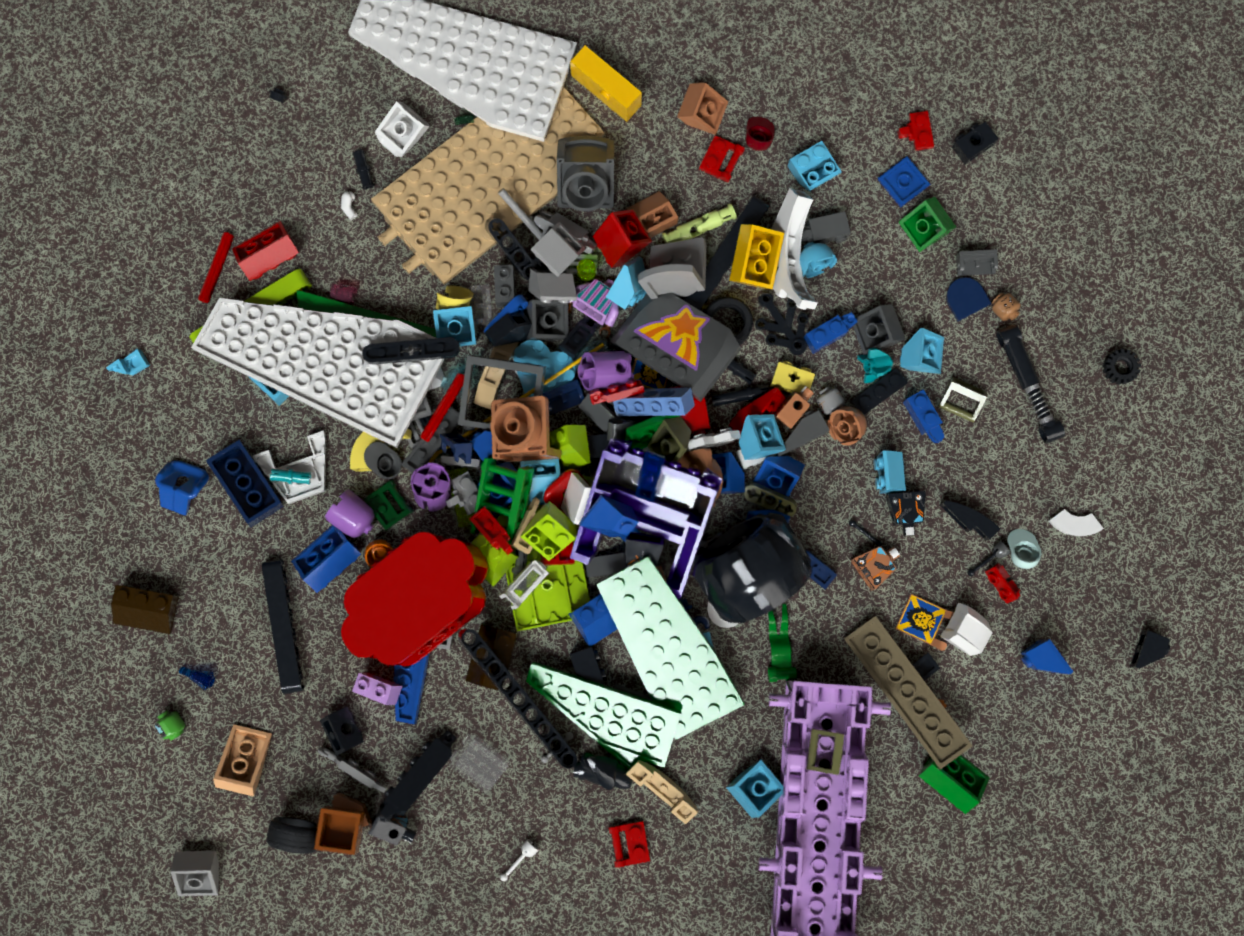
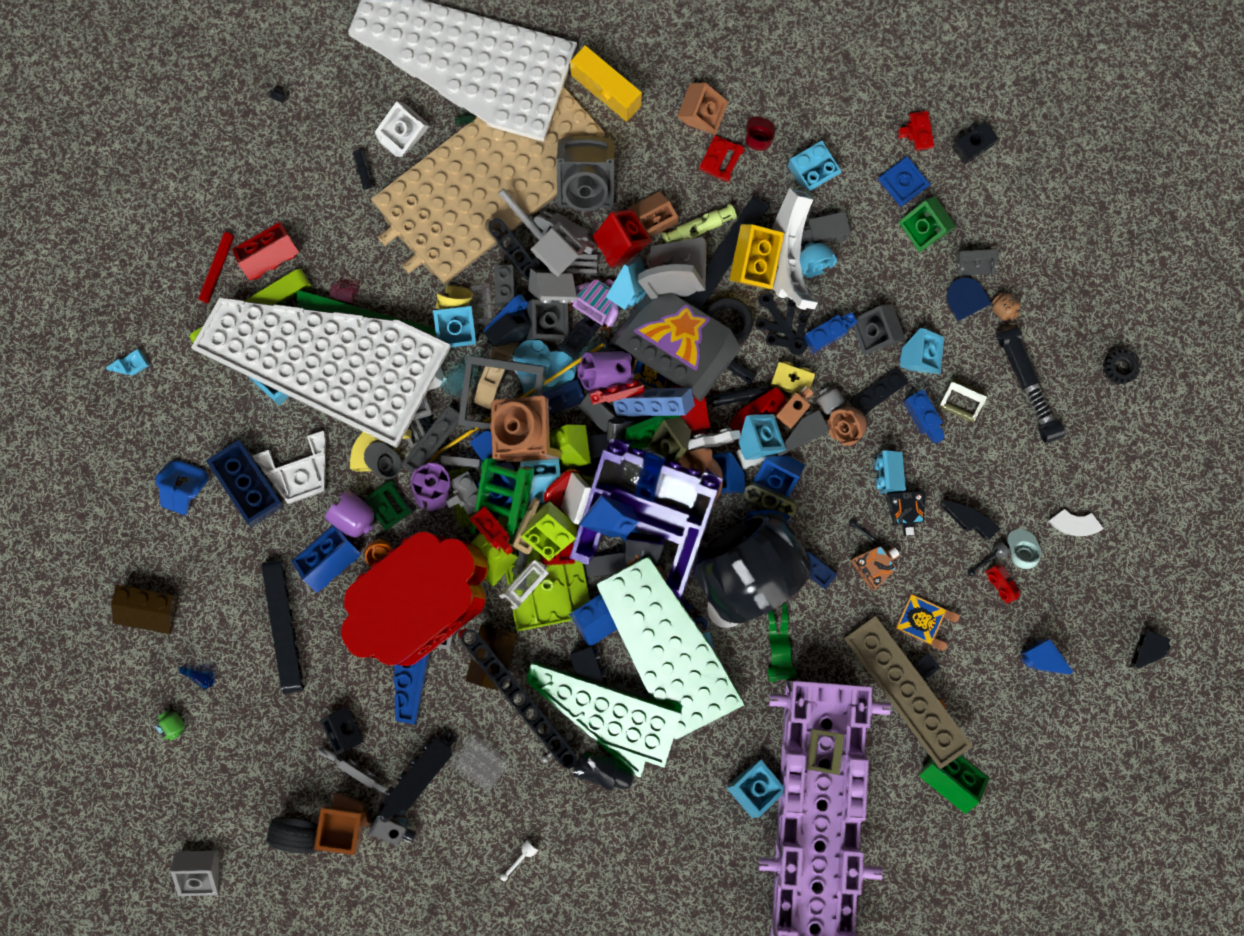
light nougat slope [213,724,272,796] -> none
teal pin [270,468,311,485] -> none
white arm [341,191,358,220] -> none
lavender brick [352,673,402,705] -> none
black piece [362,337,460,365] -> none
red axle [420,373,464,442] -> none
dark blue hinge [440,433,472,464] -> none
clear neon green wheel [577,259,596,281] -> none
red plate [608,821,650,868] -> none
tan slope [626,760,699,824] -> none
teal brick [857,347,893,383] -> none
white slope [940,603,993,656] -> none

